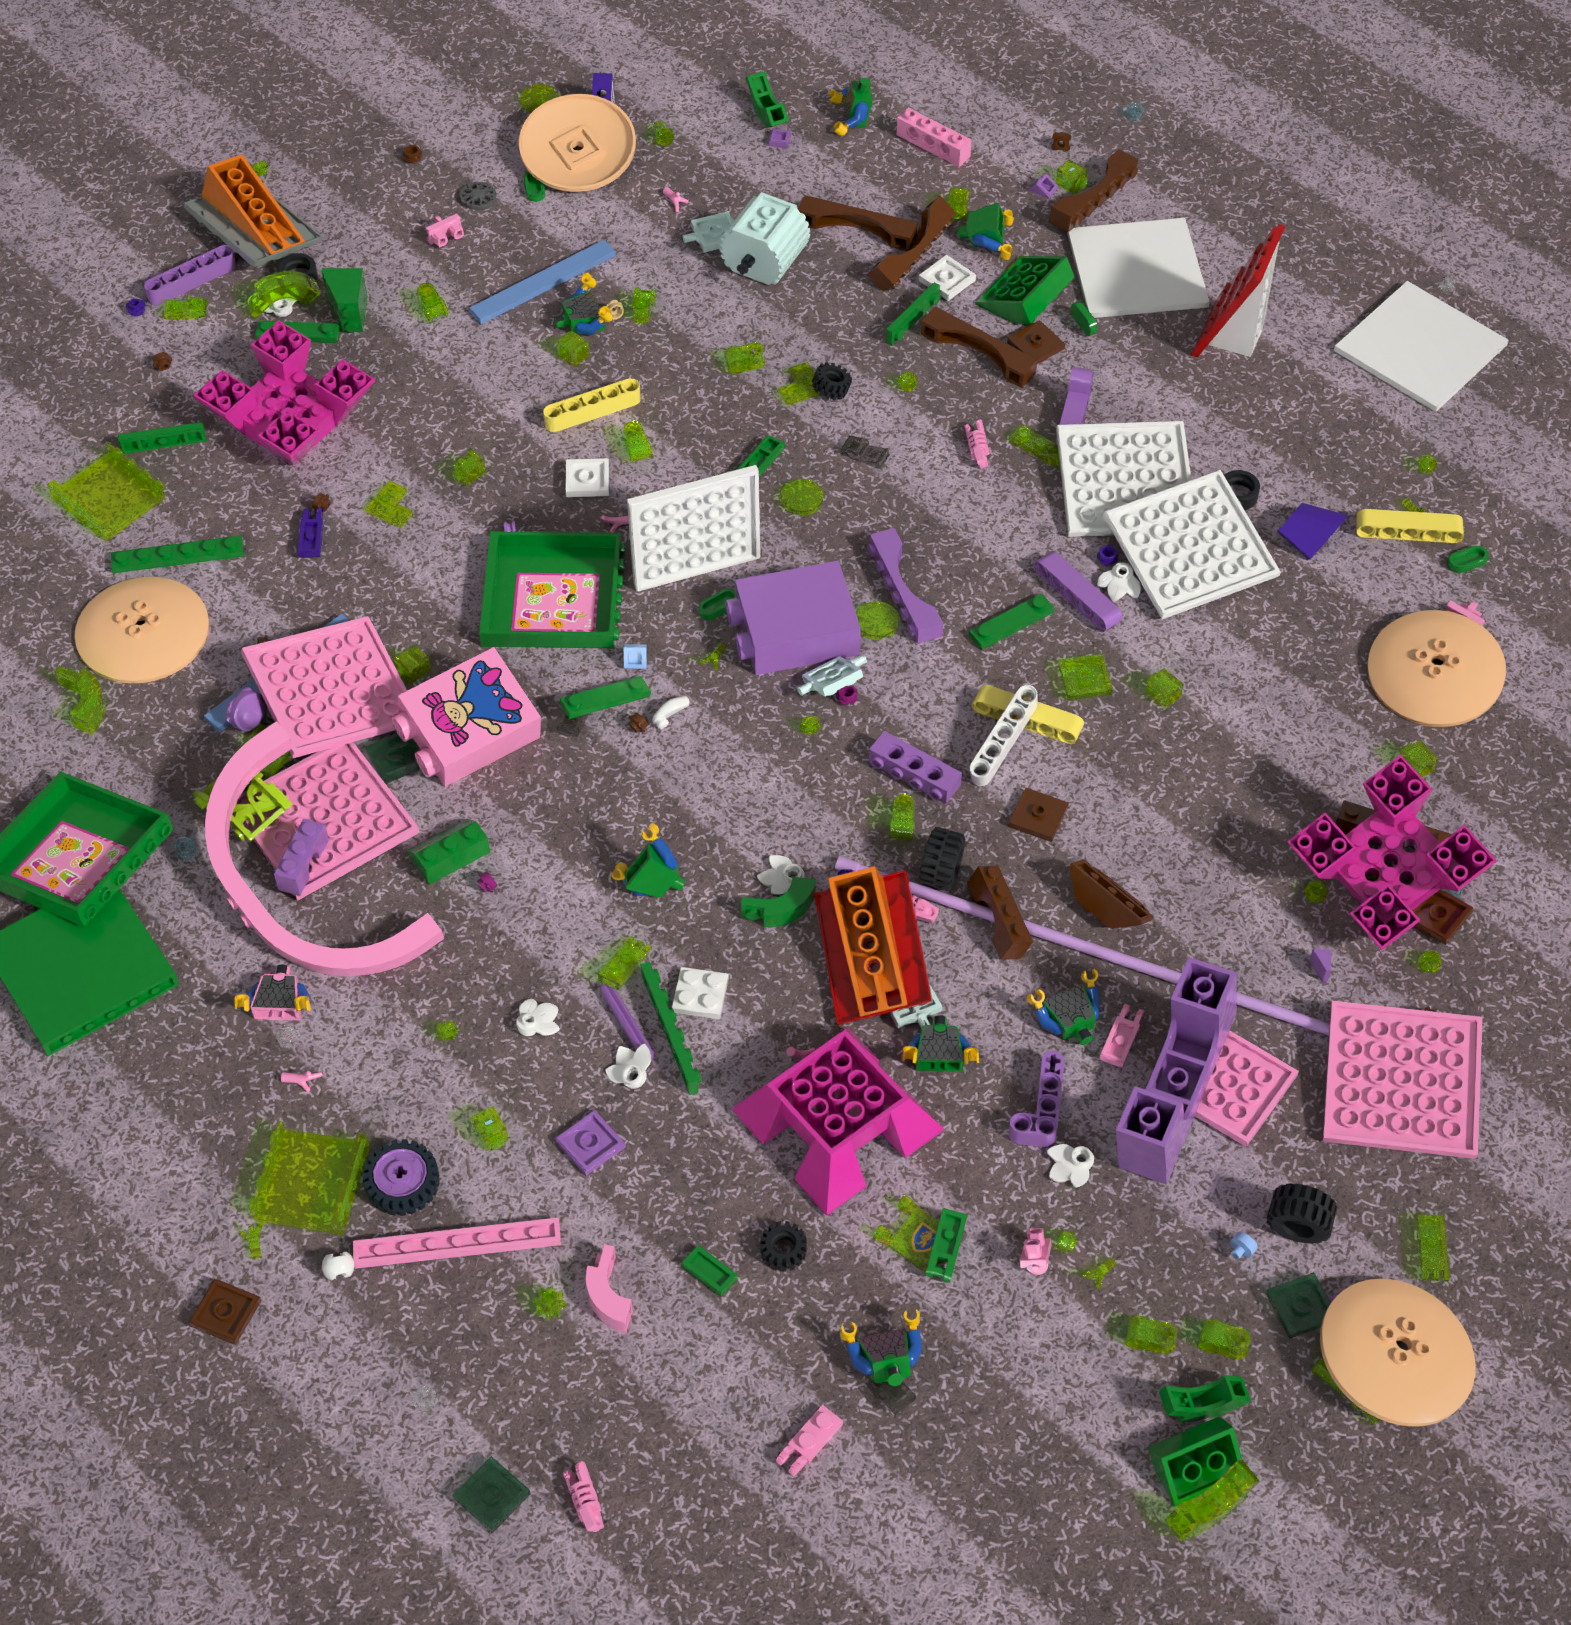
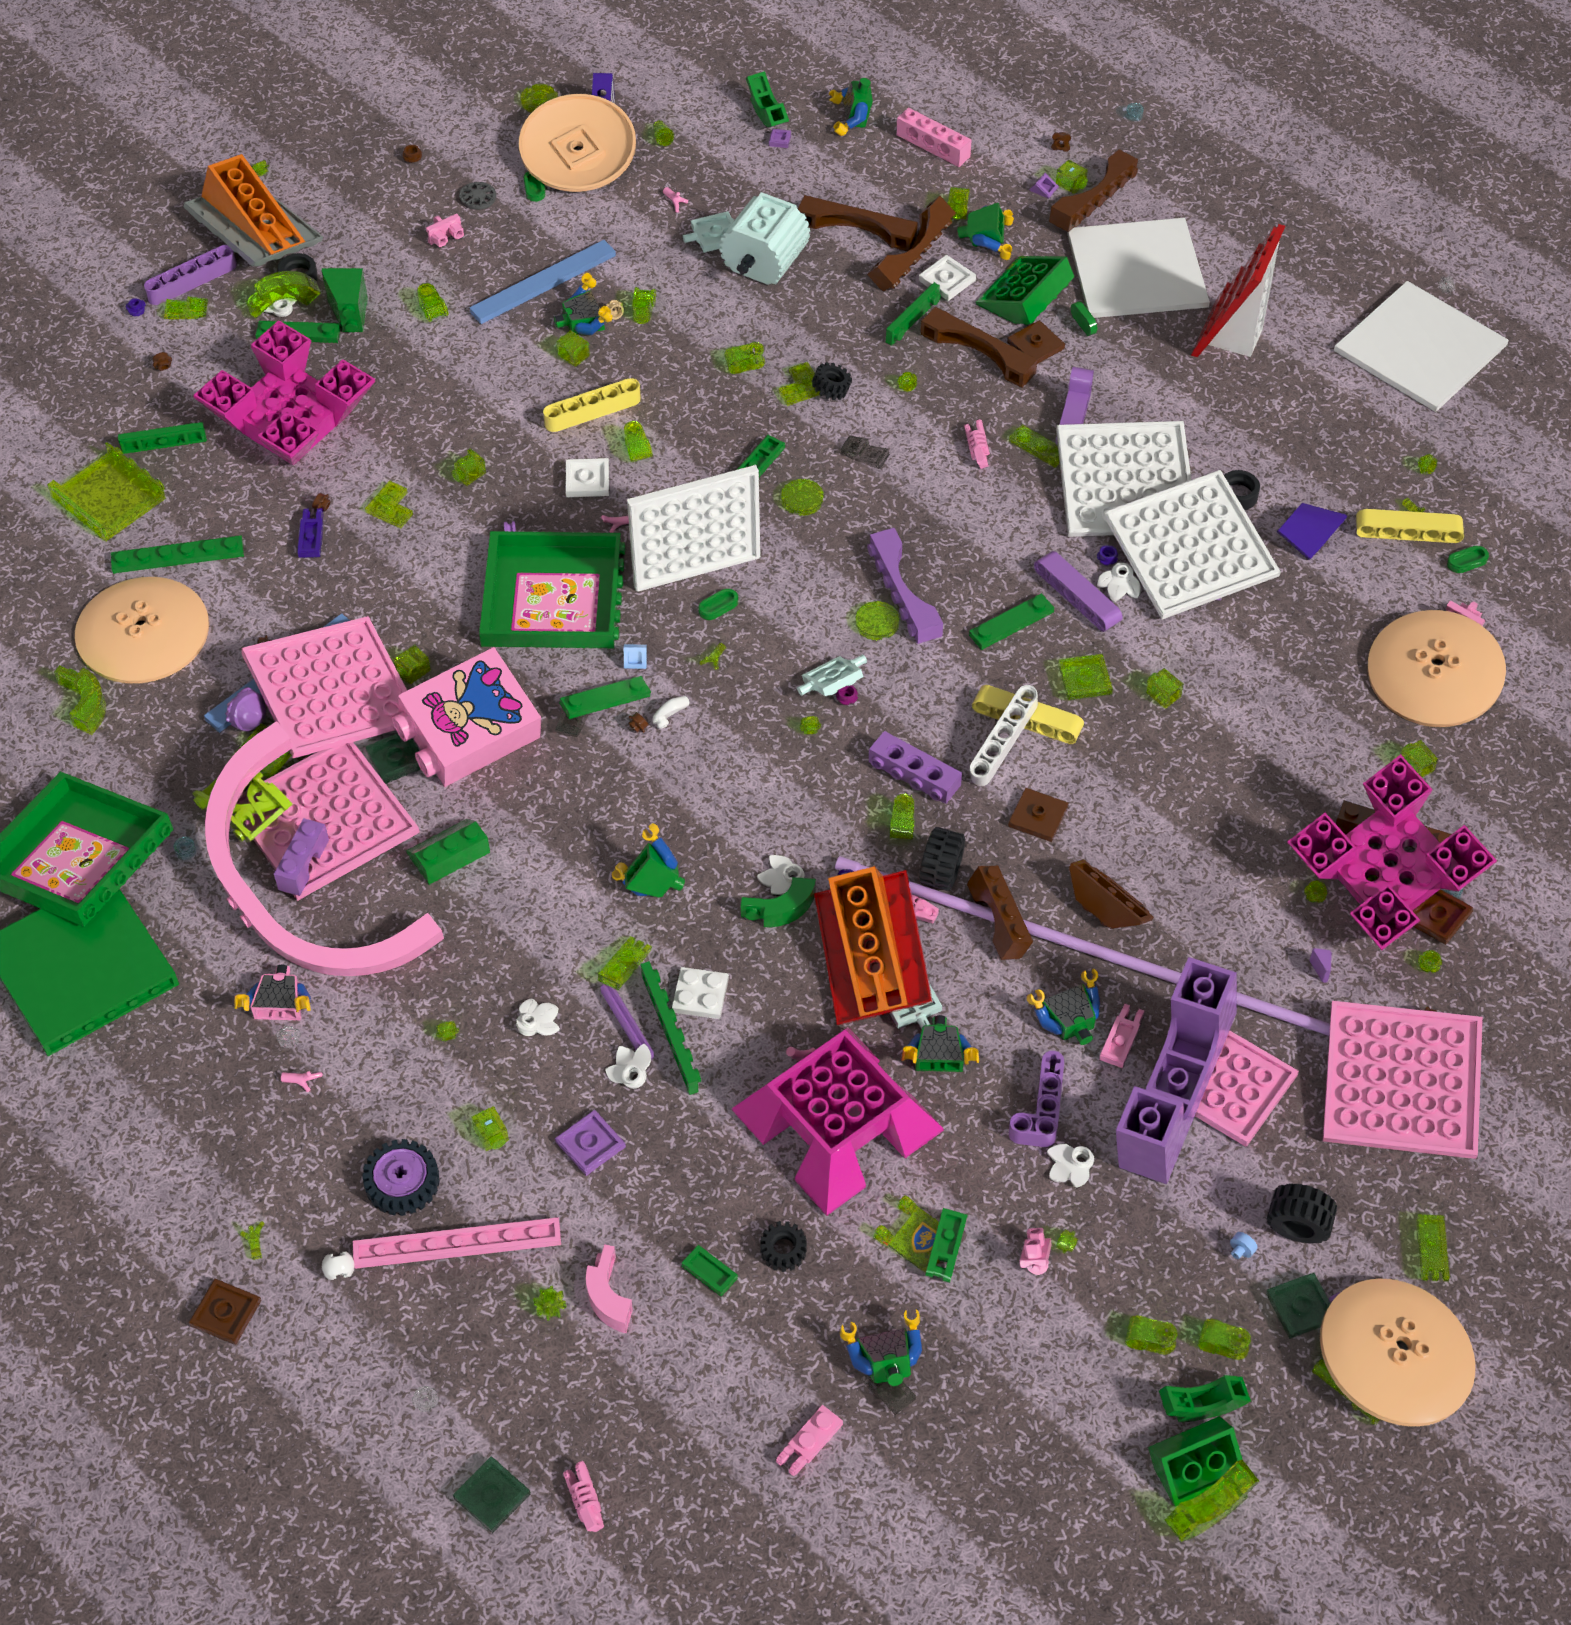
clear neon green panel [249,1121,370,1236] -> none
magenta plate [477,871,498,892] -> none
medium lavender brick [725,560,861,675] -> none
clear neon green bar [1081,1257,1116,1289] -> none

